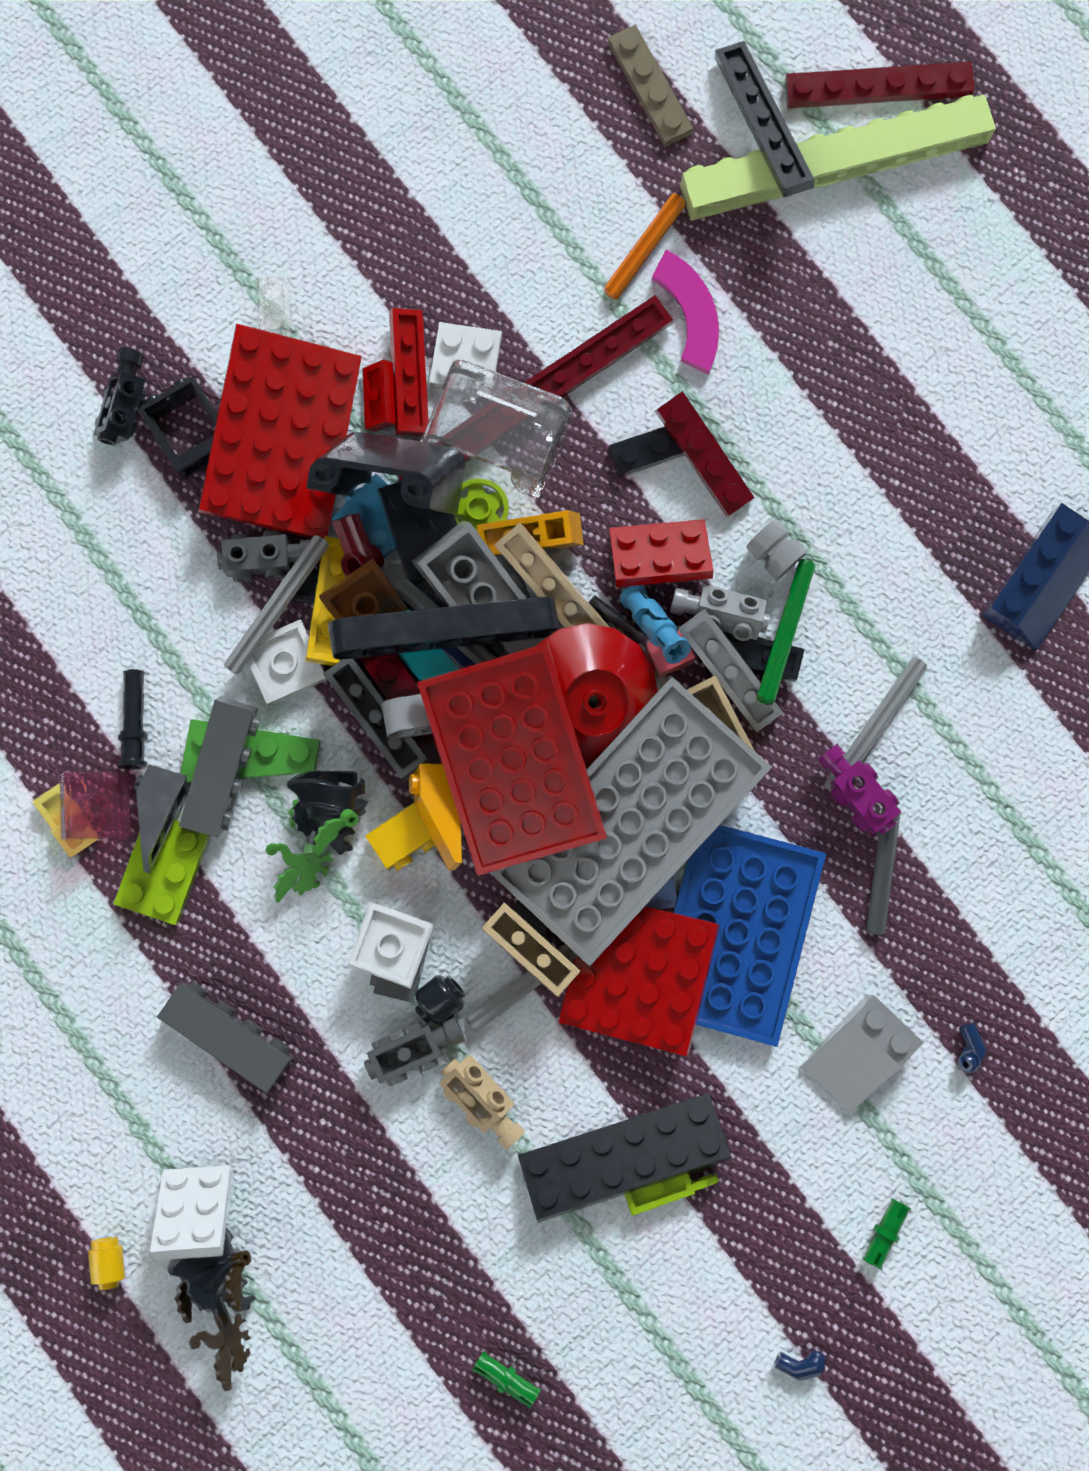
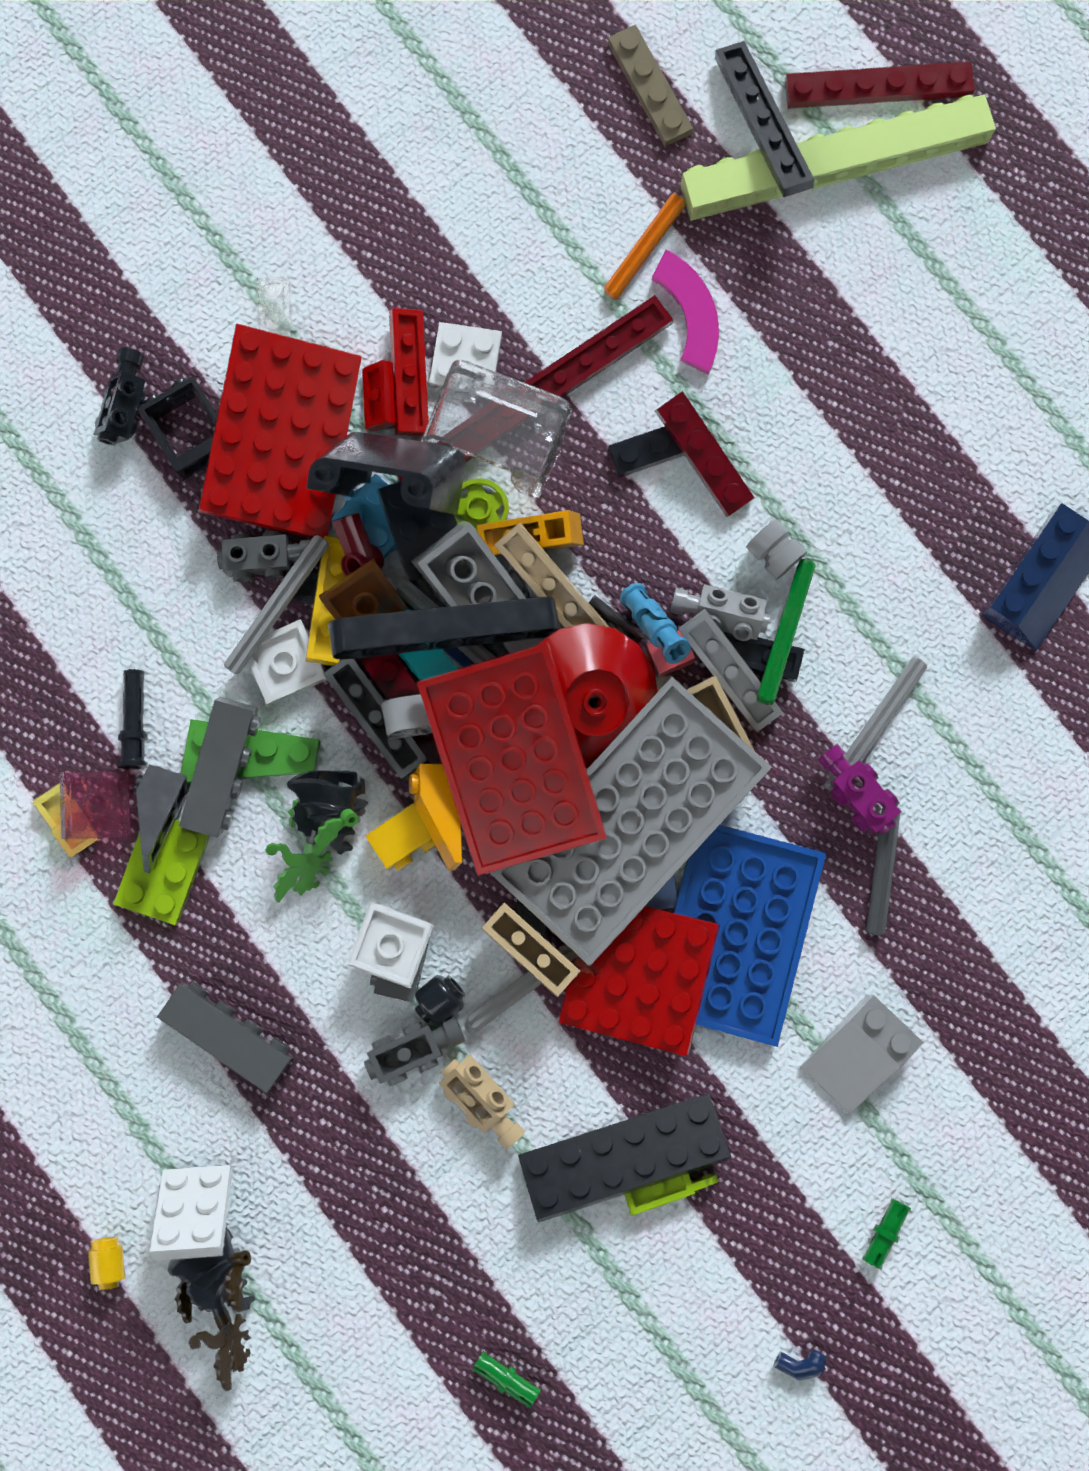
plate [609,519,714,587] -> none
dark blue arm [958,1022,986,1073] -> none

